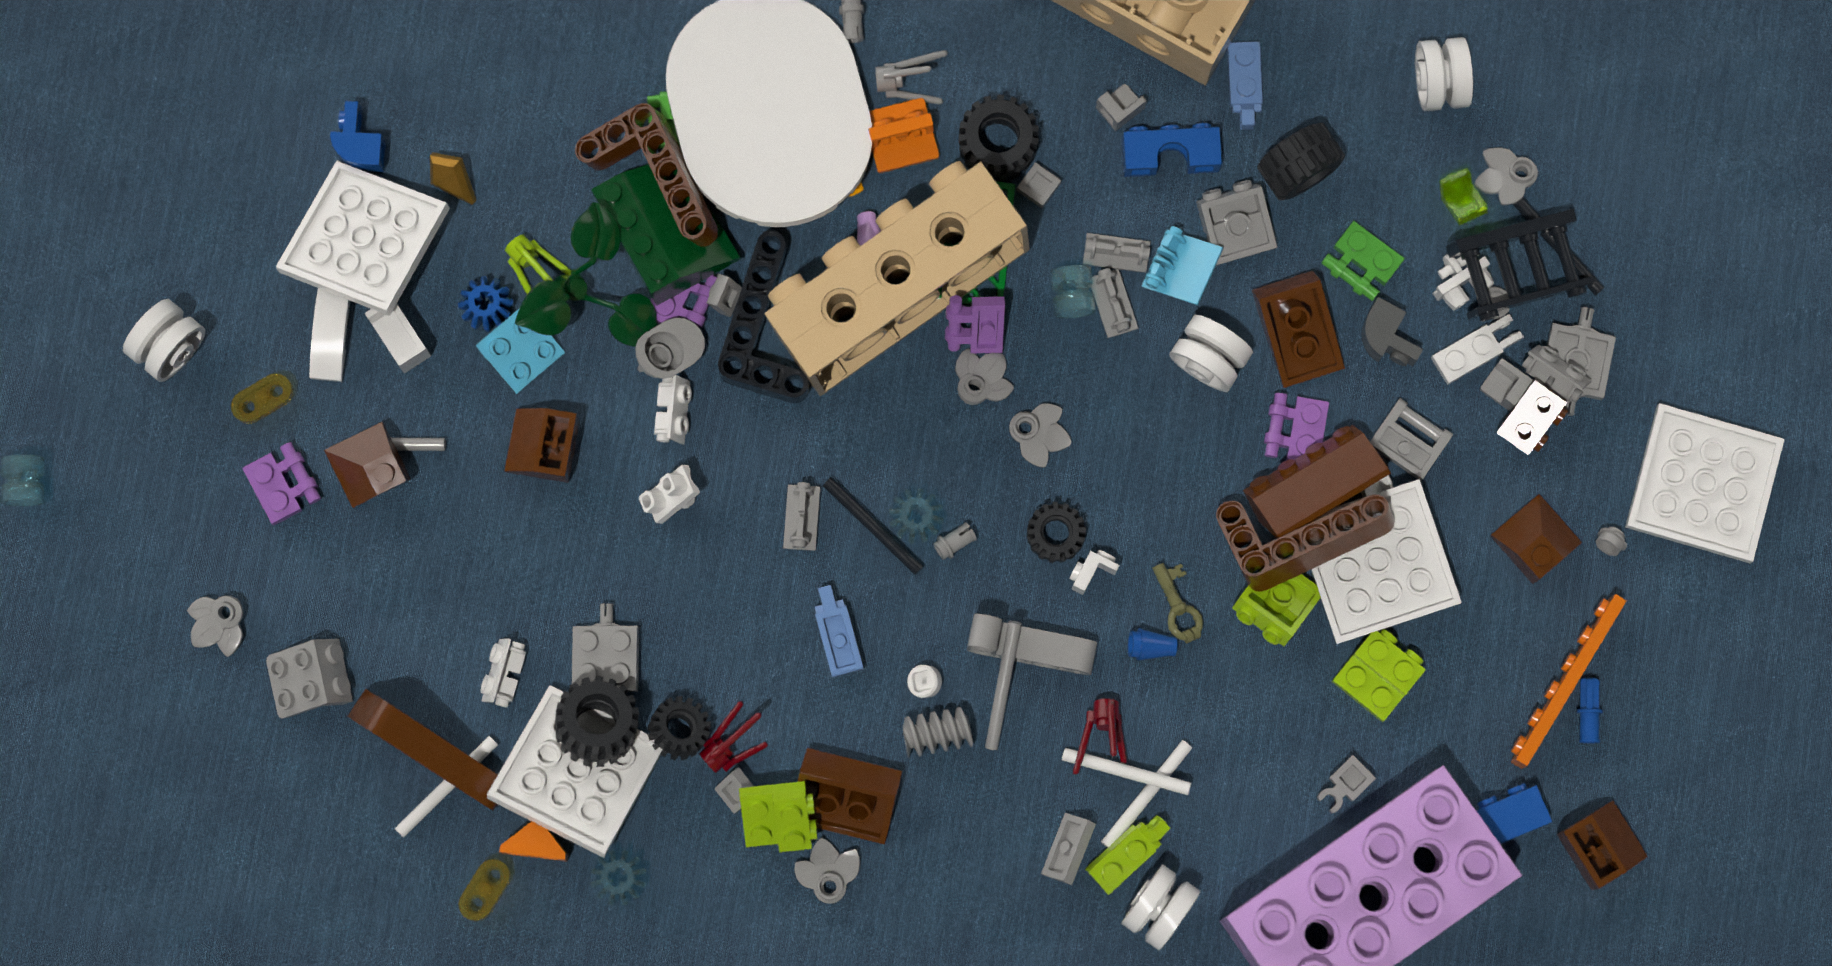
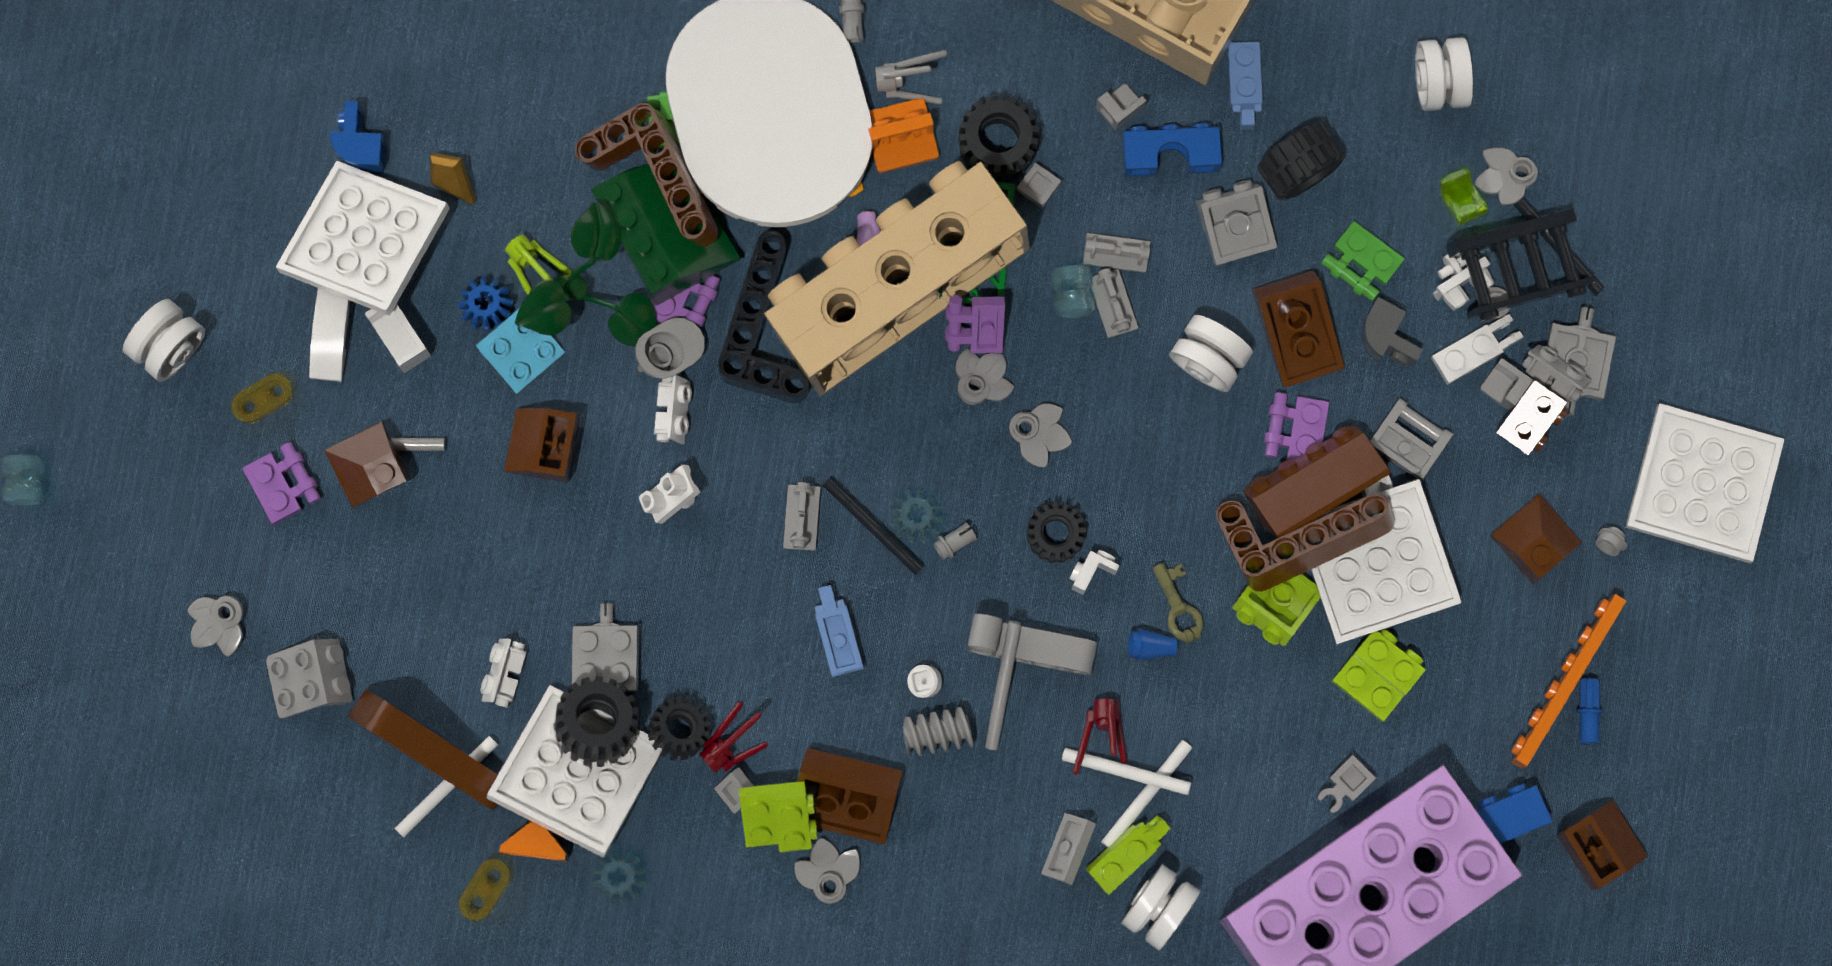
light grey plate [707,274,742,317] -> none
medium azure hinge [1142,226,1223,306] -> none

